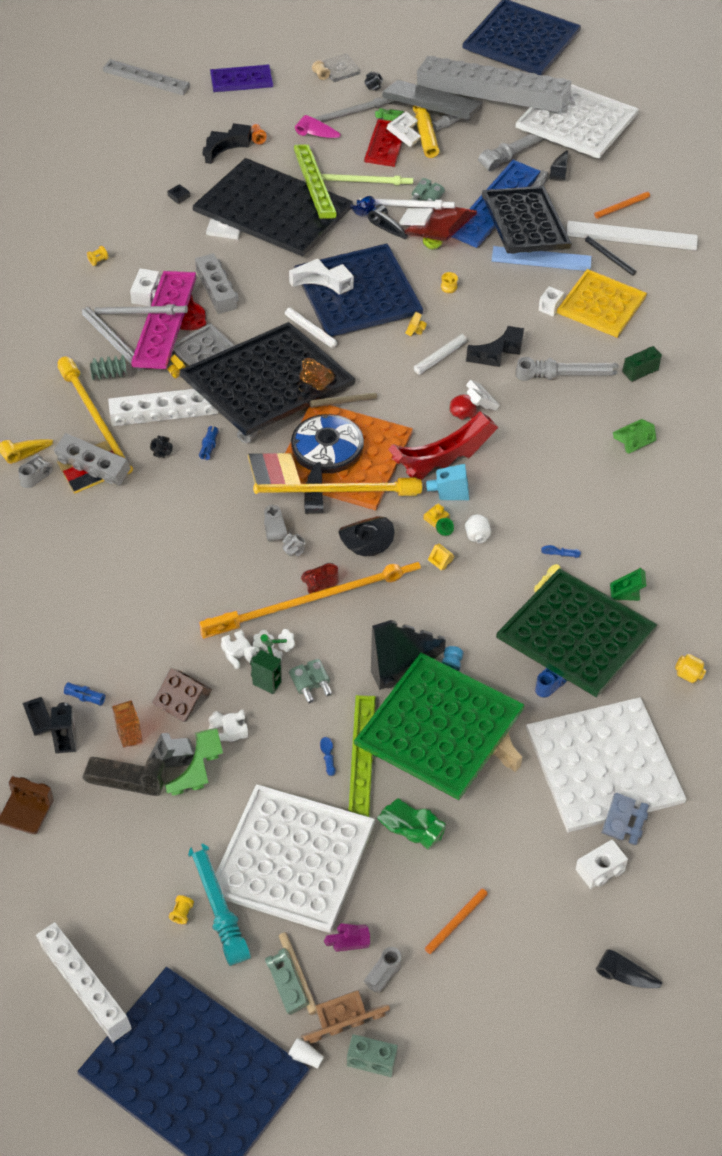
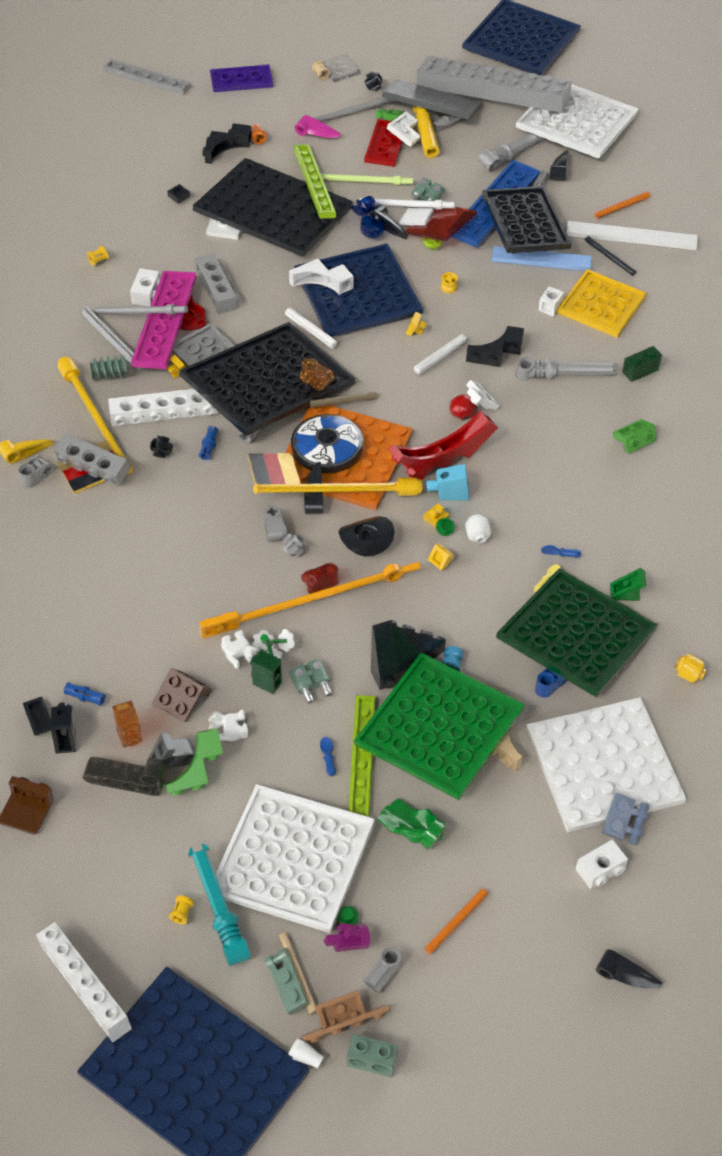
none -> green plate [337,906,359,925]
none -> clear blue hair [360,215,385,239]

